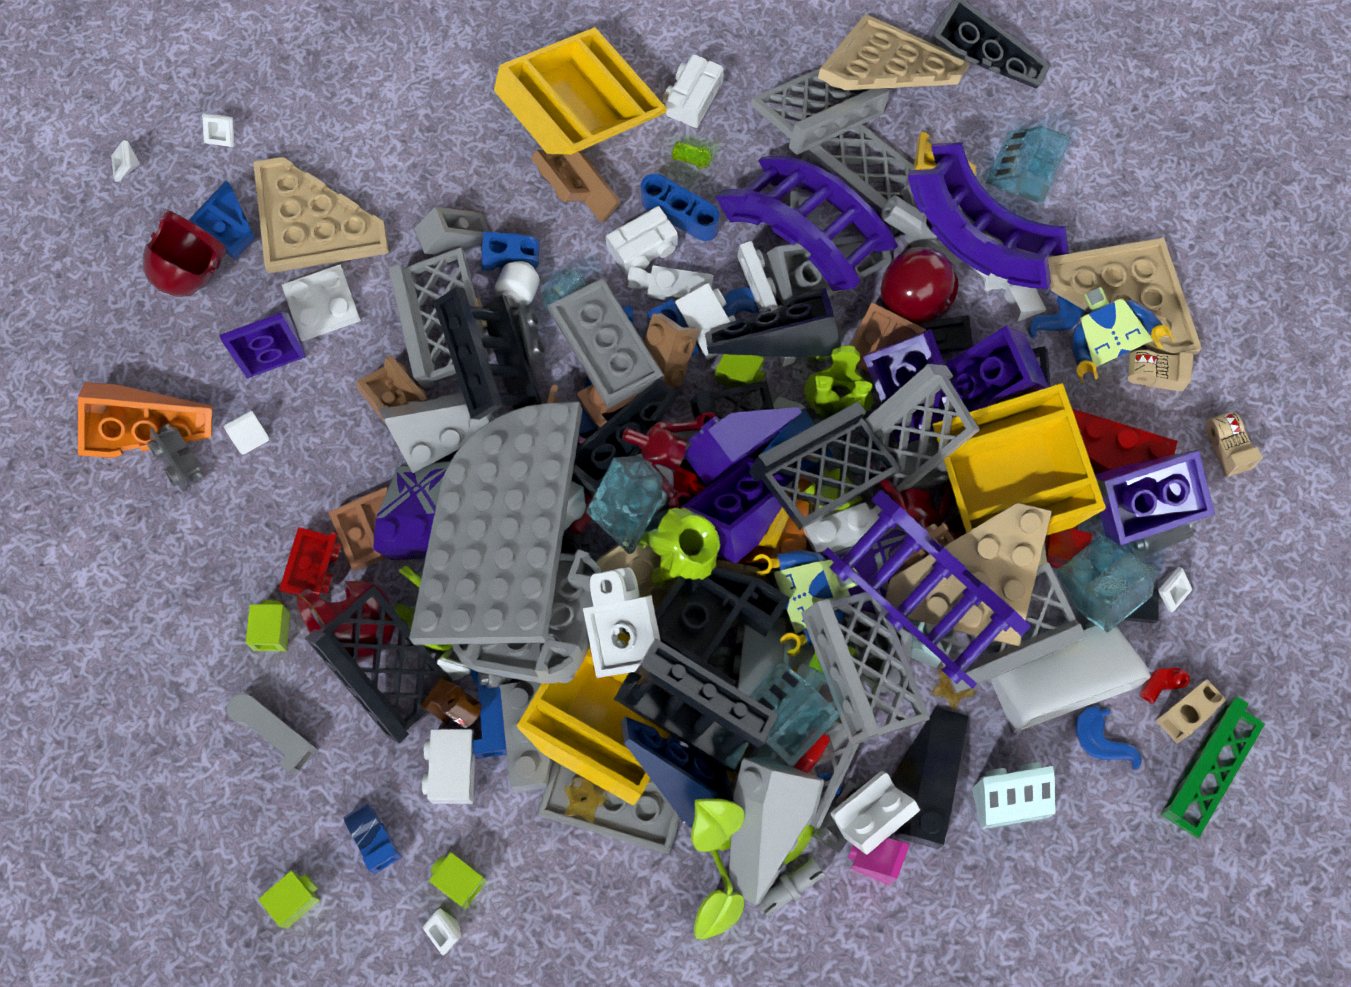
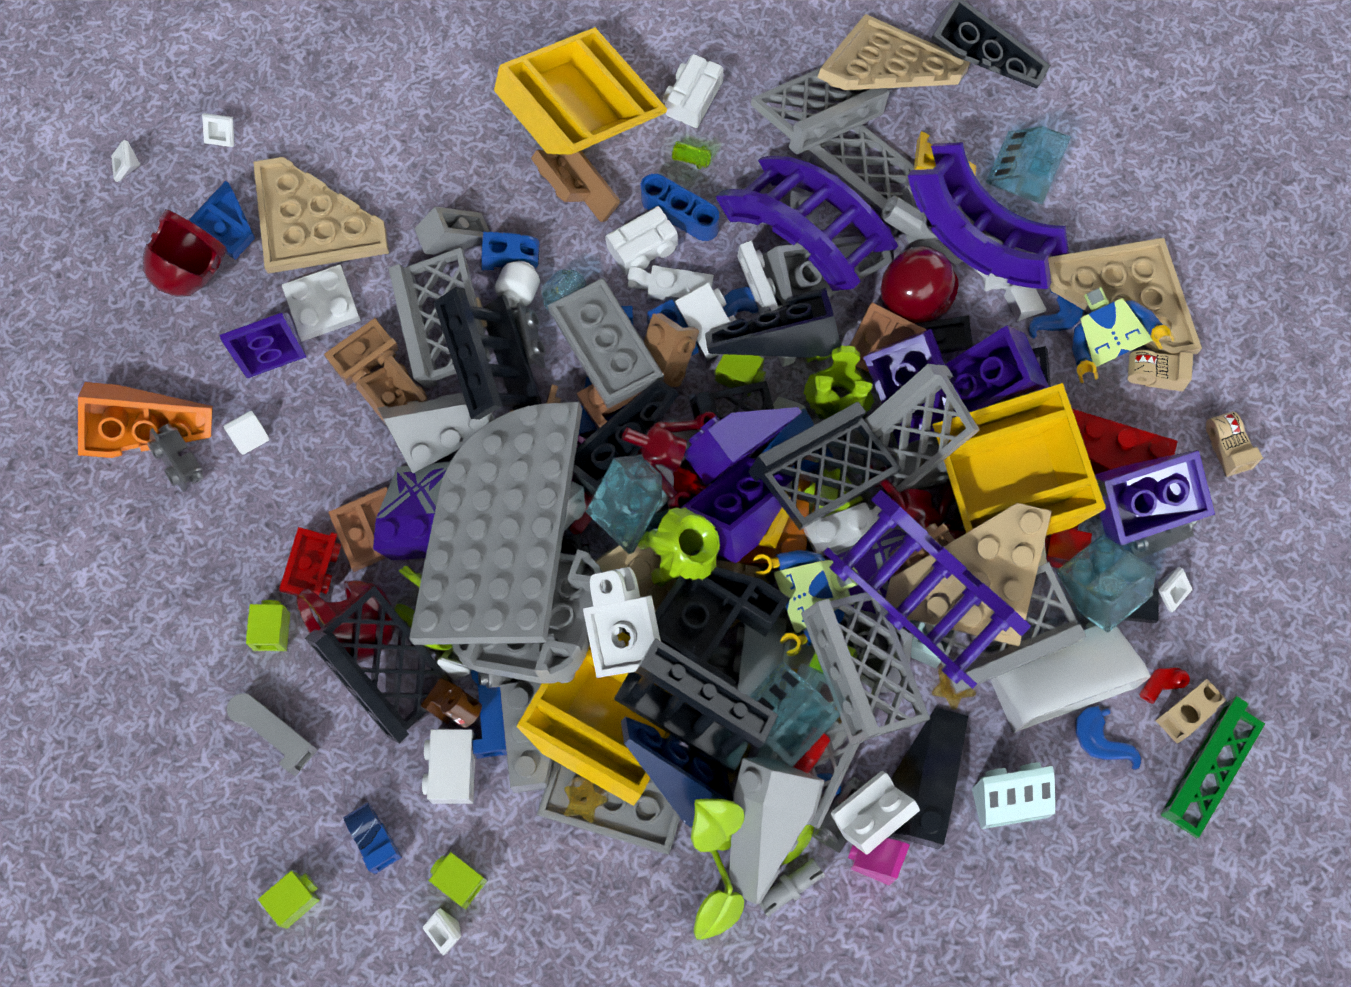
none -> medium nougat bracket [324,318,398,386]

